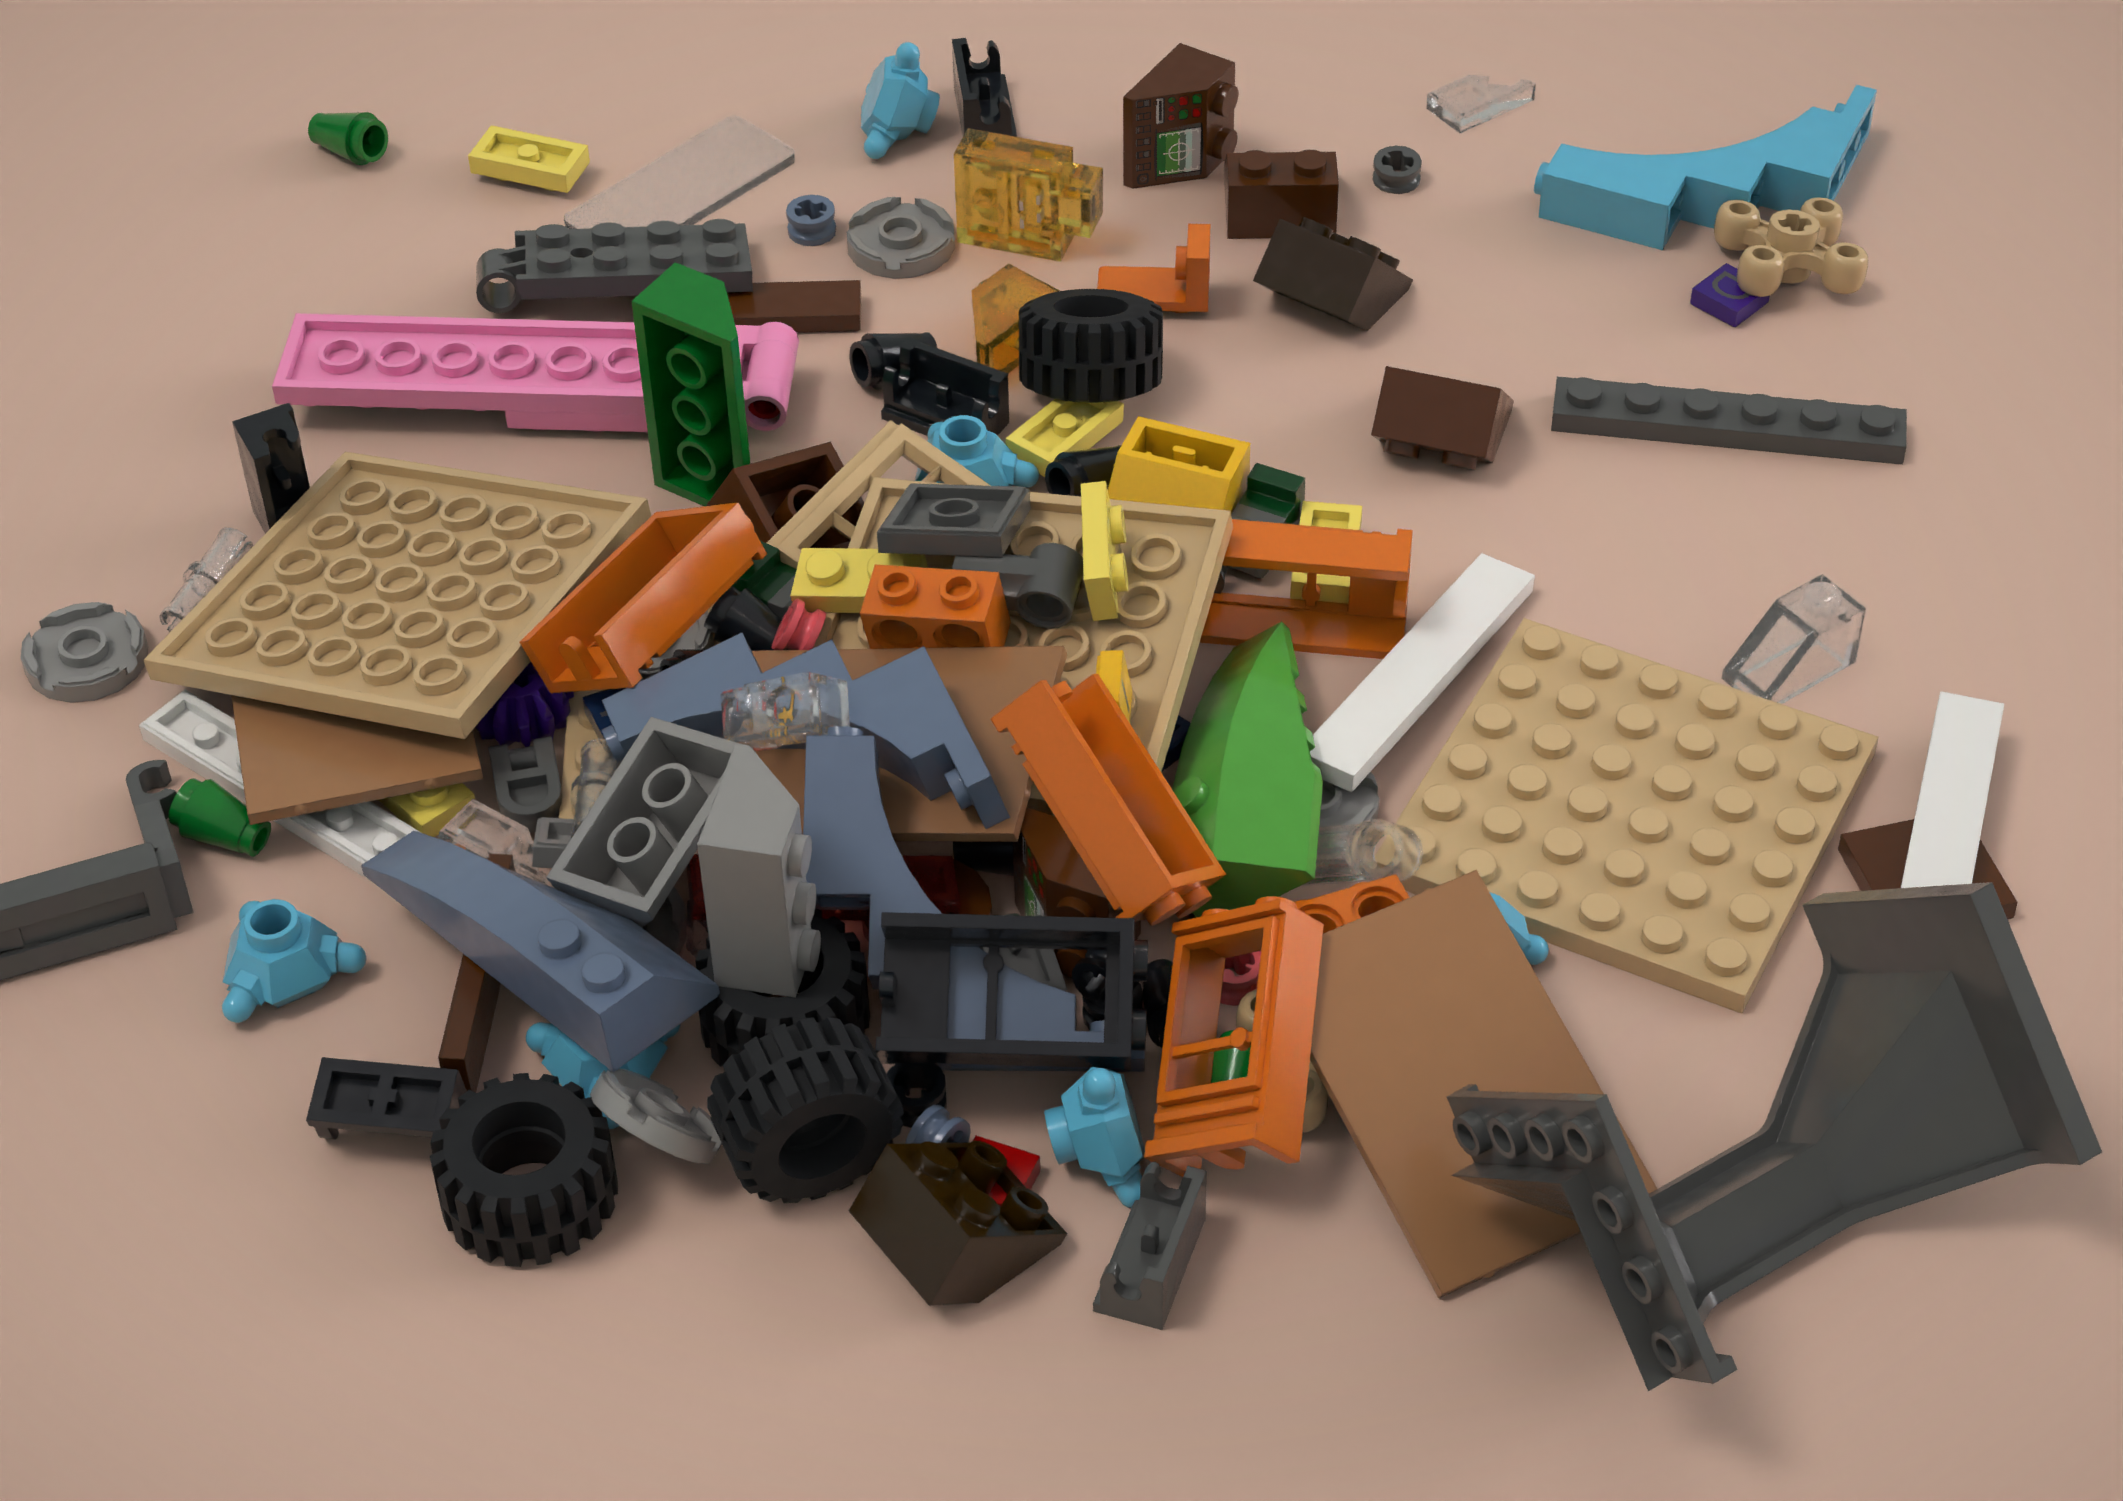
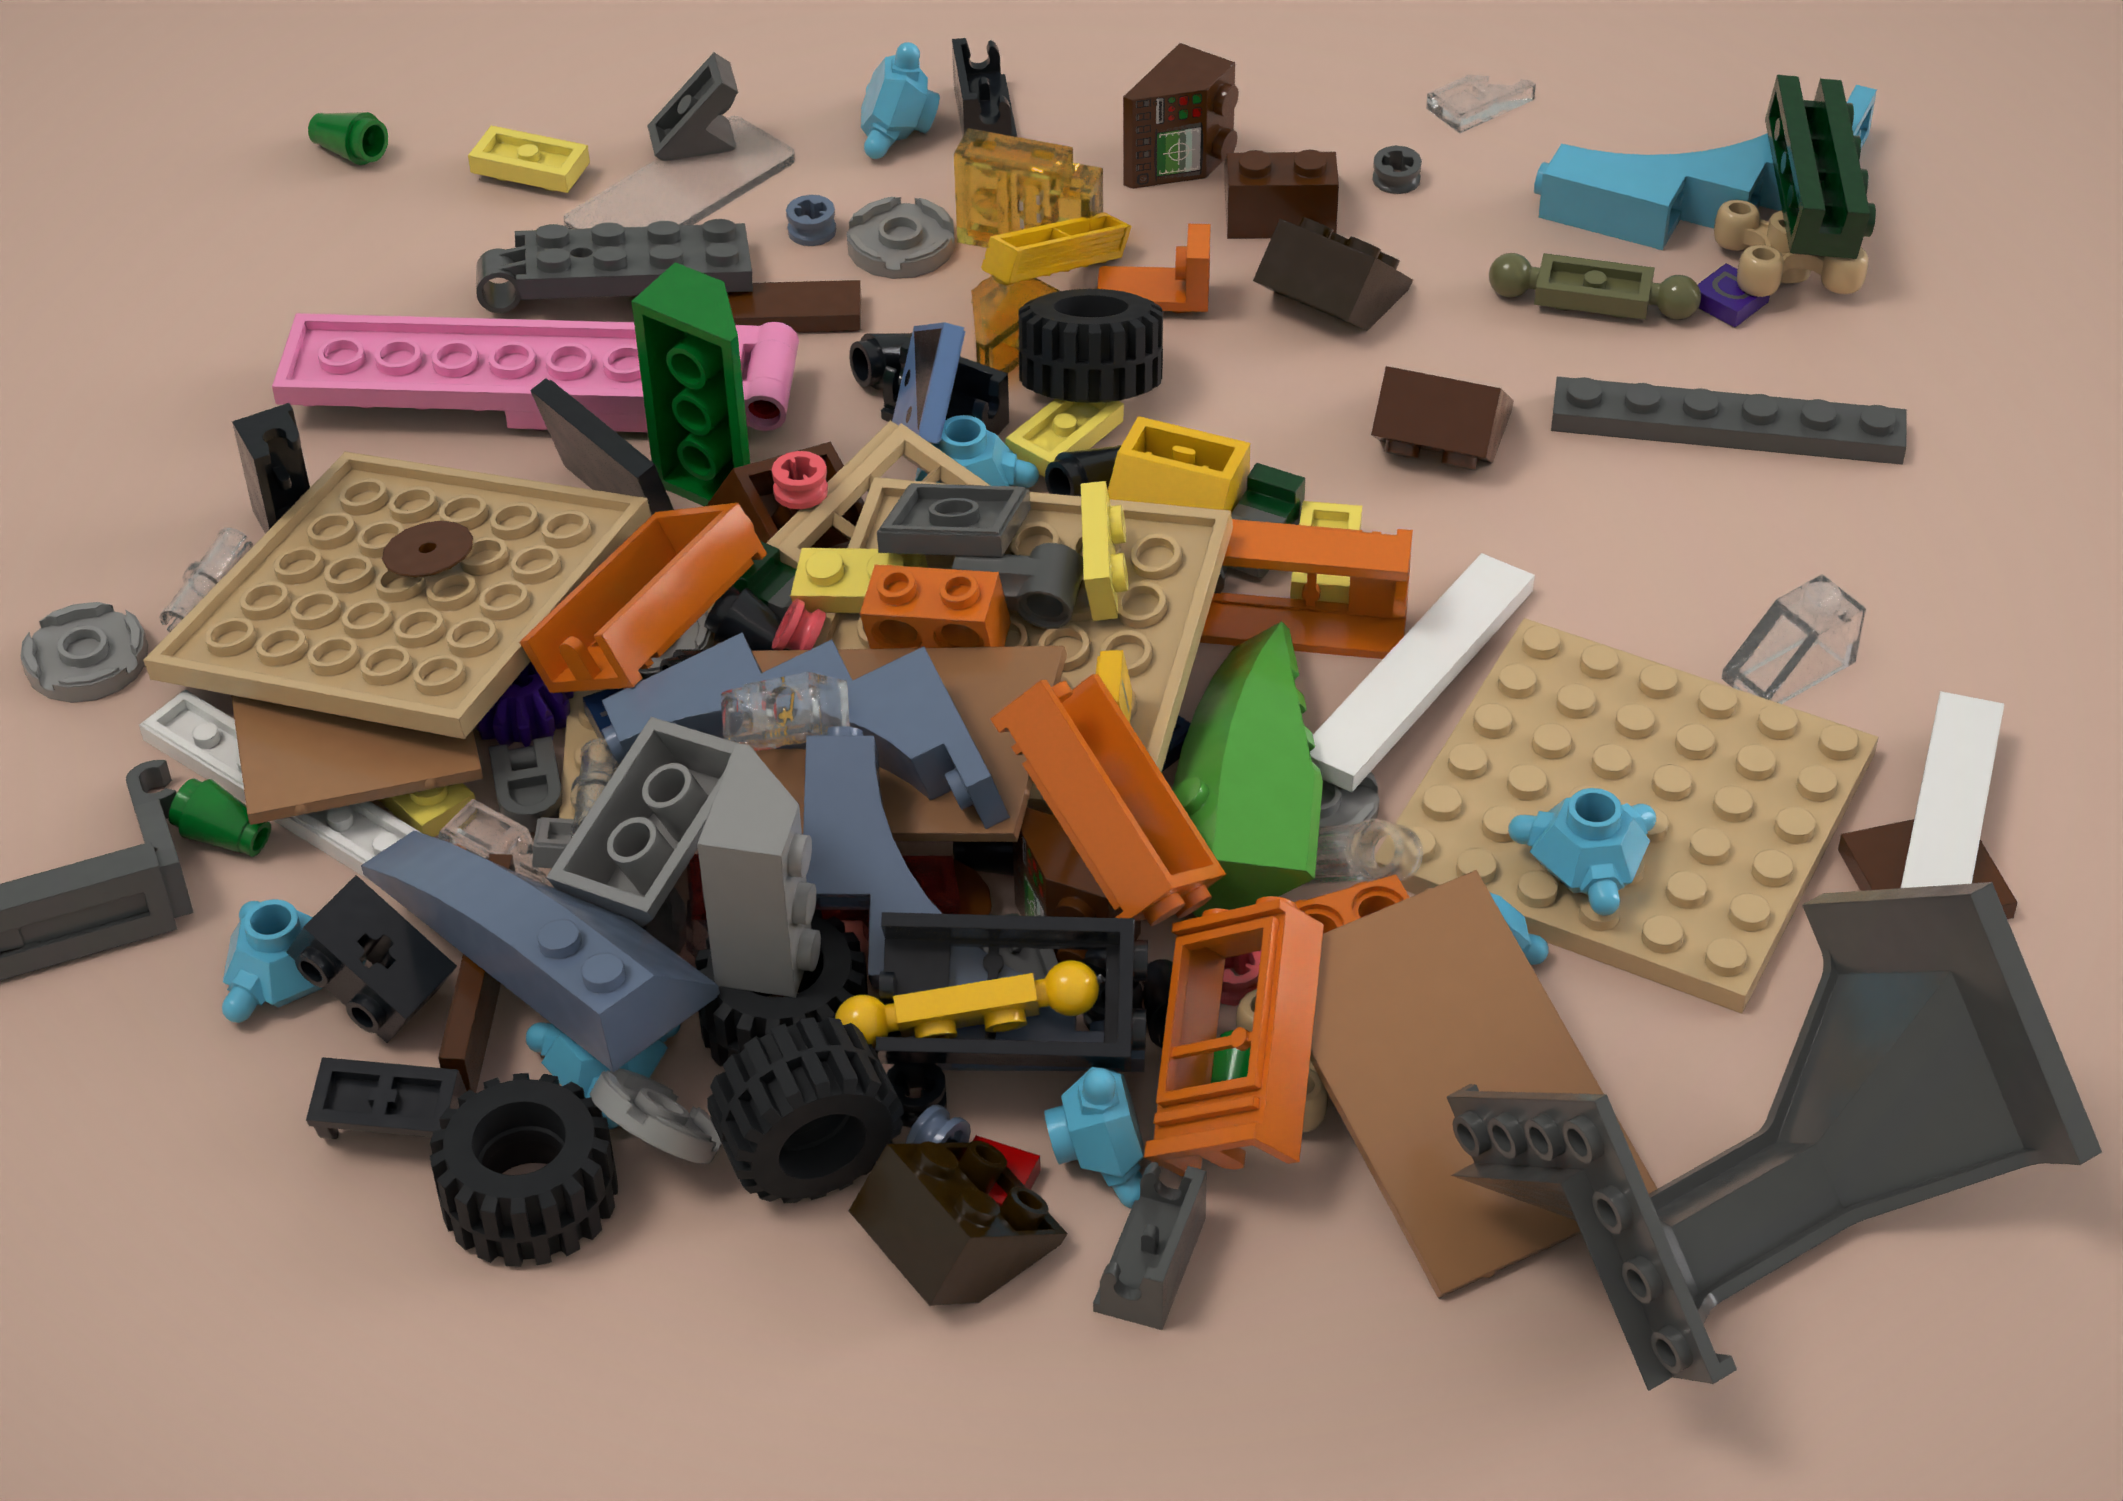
none -> black brick [286,875,457,1043]
none -> reddish brown piece [382,521,473,578]
none -> black tile [530,378,674,516]
none -> dark grey slope [647,52,739,161]
none -> coral bush [772,451,828,510]
none -> yellow plate [835,960,1099,1048]
none -> medium blue tile [892,322,966,444]
none -> yellow piece [981,212,1132,285]
none -> olive plate [1489,253,1701,320]
none -> medium azure rock [1508,788,1656,916]
none -> dark green brick [1765,75,1876,259]

